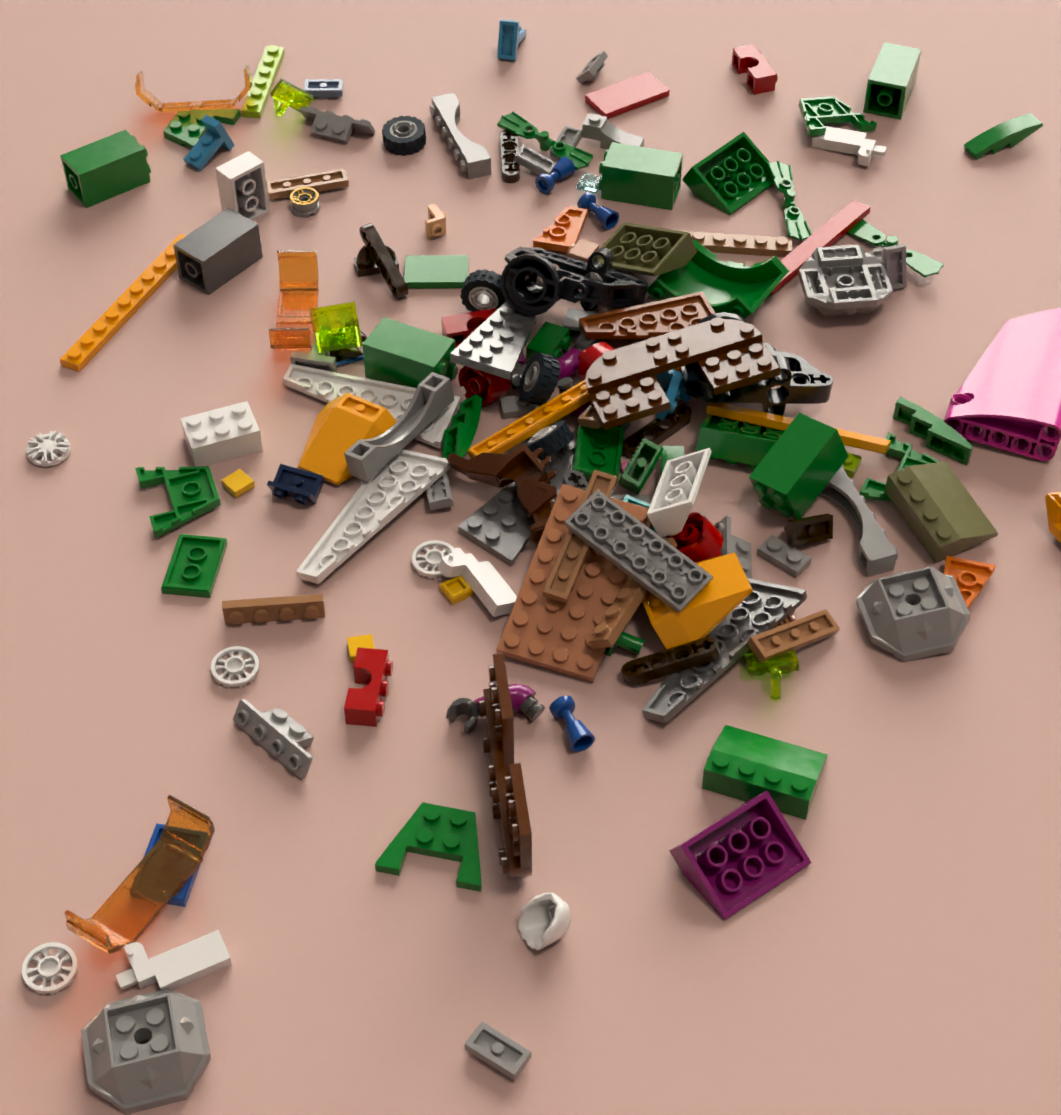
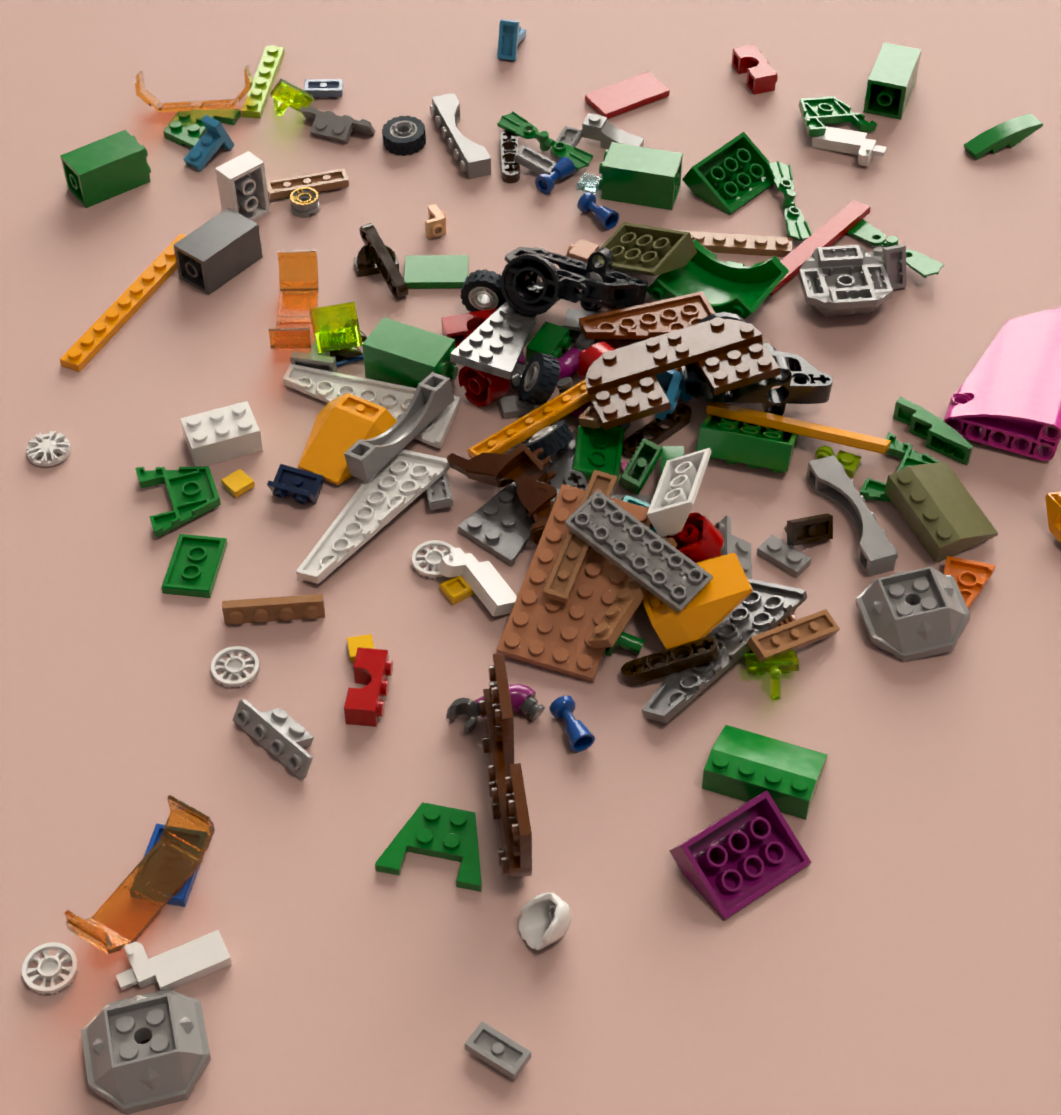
green slope [442,394,482,459] -> none
orange wing [533,206,588,253] -> none
light grey plate [576,51,608,84] -> none
green brick [749,413,849,519] -> none

